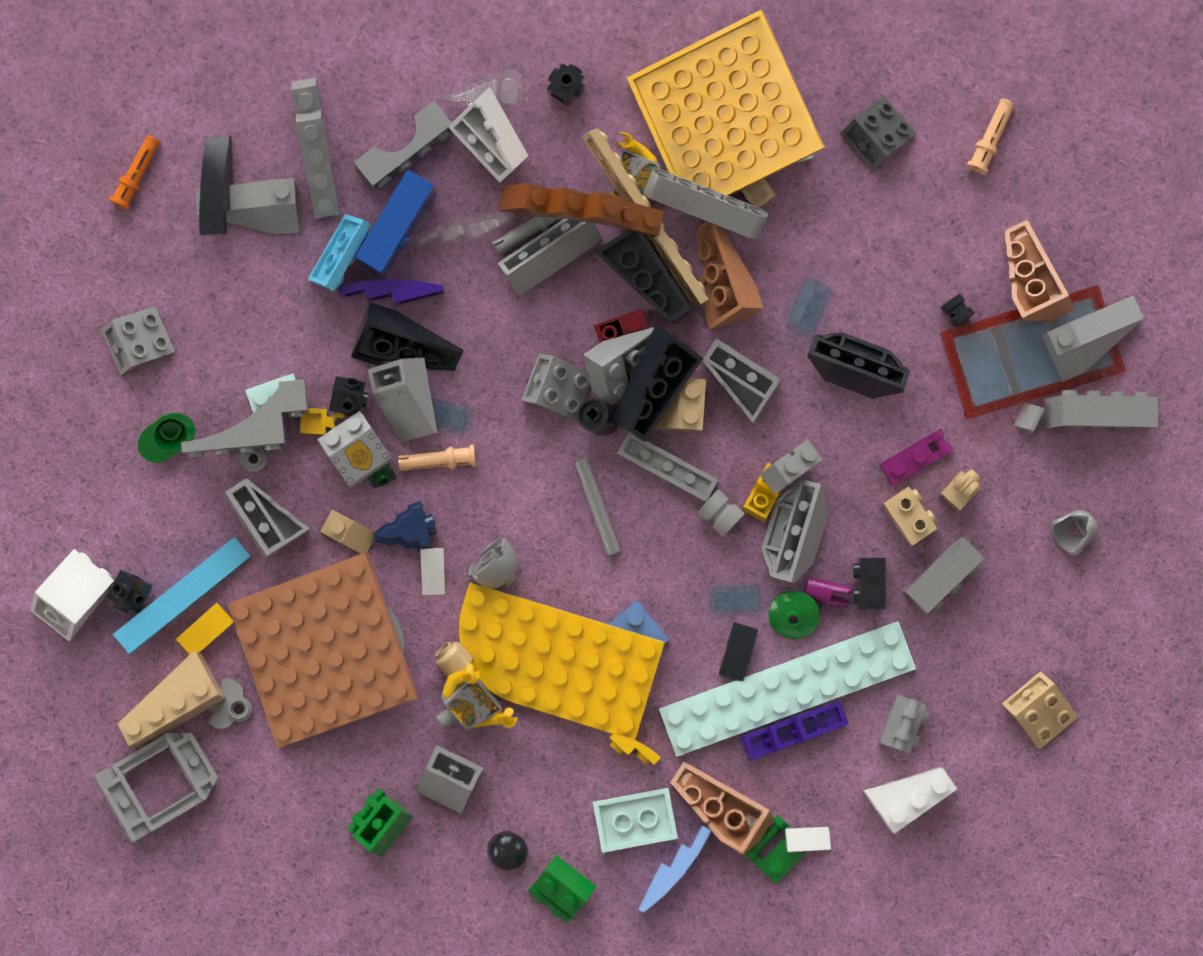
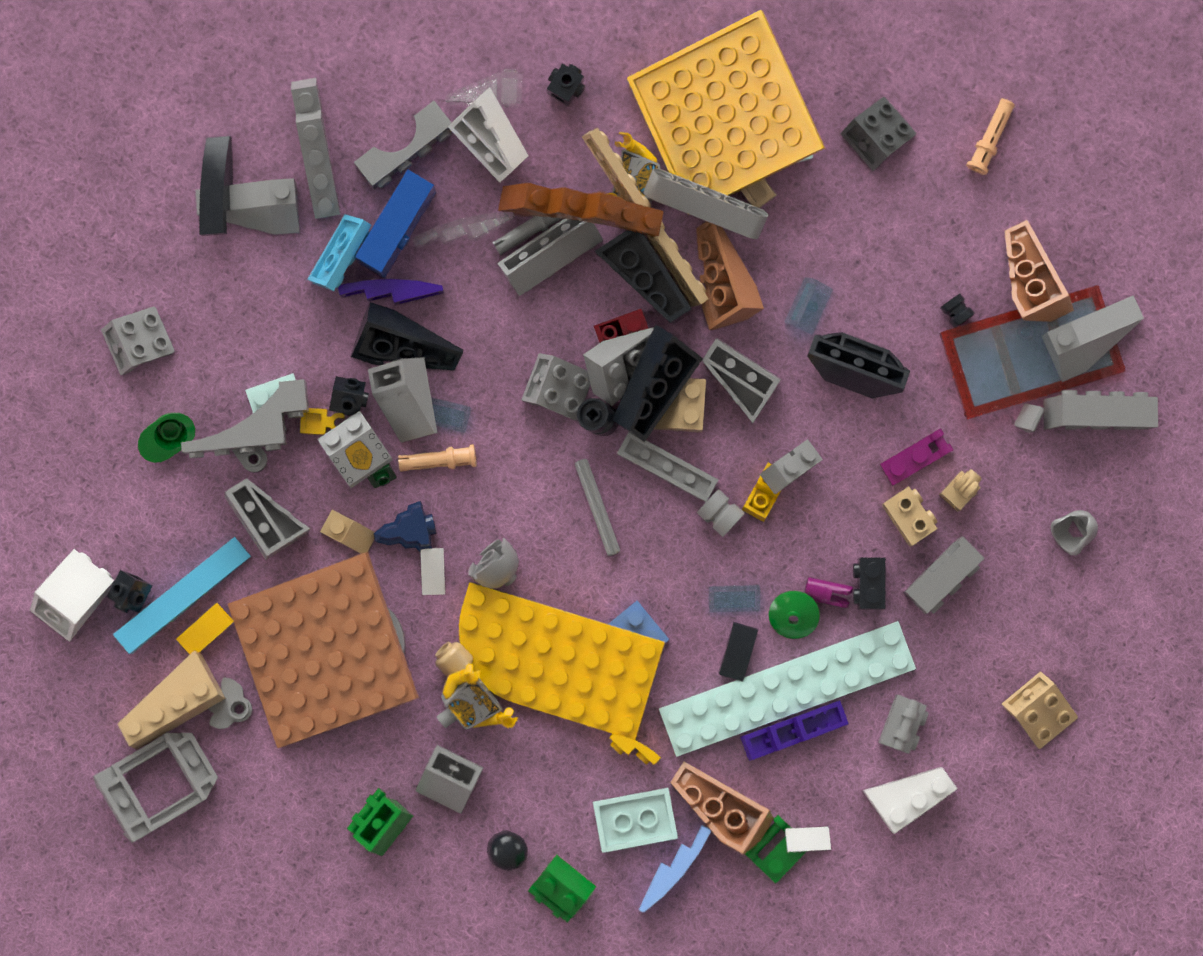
orange pin [108,135,161,211] -> none
light grey wedge [761,479,828,583] -> none

